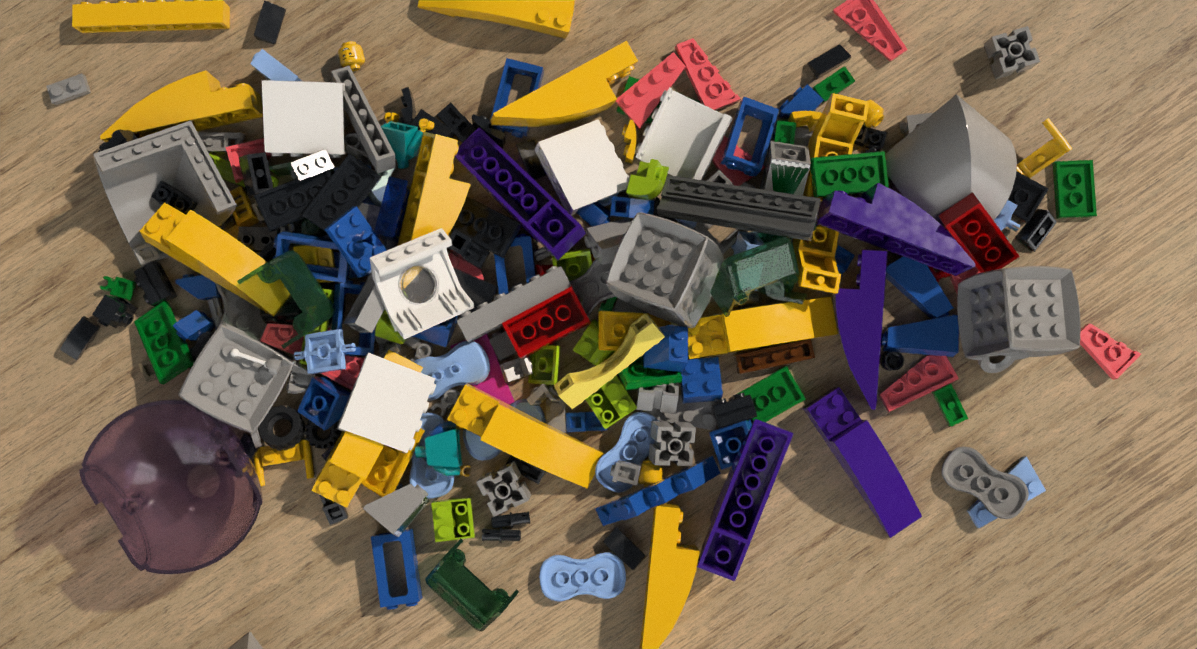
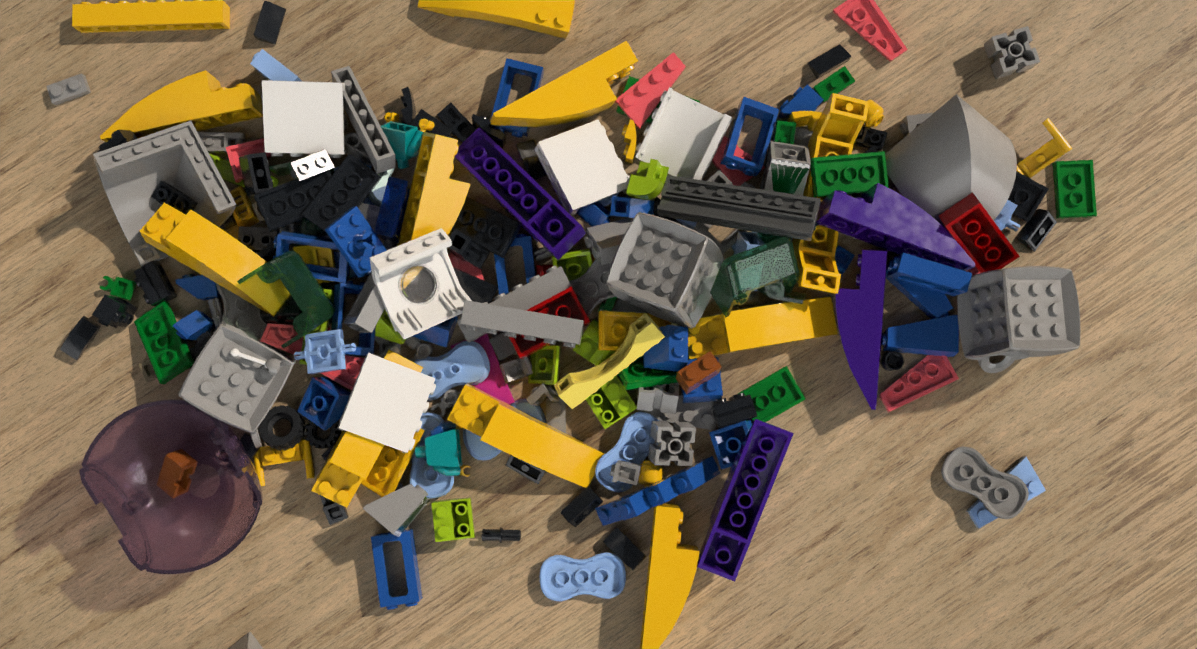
light grey brick [286,362,319,394] -> none
yellow head [338,41,365,72] -> none
clear green windscreen [425,538,519,632] -> none
light grey brick [476,461,531,517] -> none
black axle [491,511,531,528] -> none
blue slope [566,412,608,432] -> none
coral wing [675,38,741,111] -> none
reddish brown piece [734,339,815,374] -> none
dark purple slope [803,387,922,538] -> none
green plate [932,384,969,427] -> none
coral wing [1080,323,1141,380] -> none
none -> dark orange brick [157,449,198,499]
none -> light grey brick [460,300,584,348]
none -> black slope [561,486,603,527]
none -> dark orange brick [675,351,722,394]
none -> blue piece [886,253,972,296]

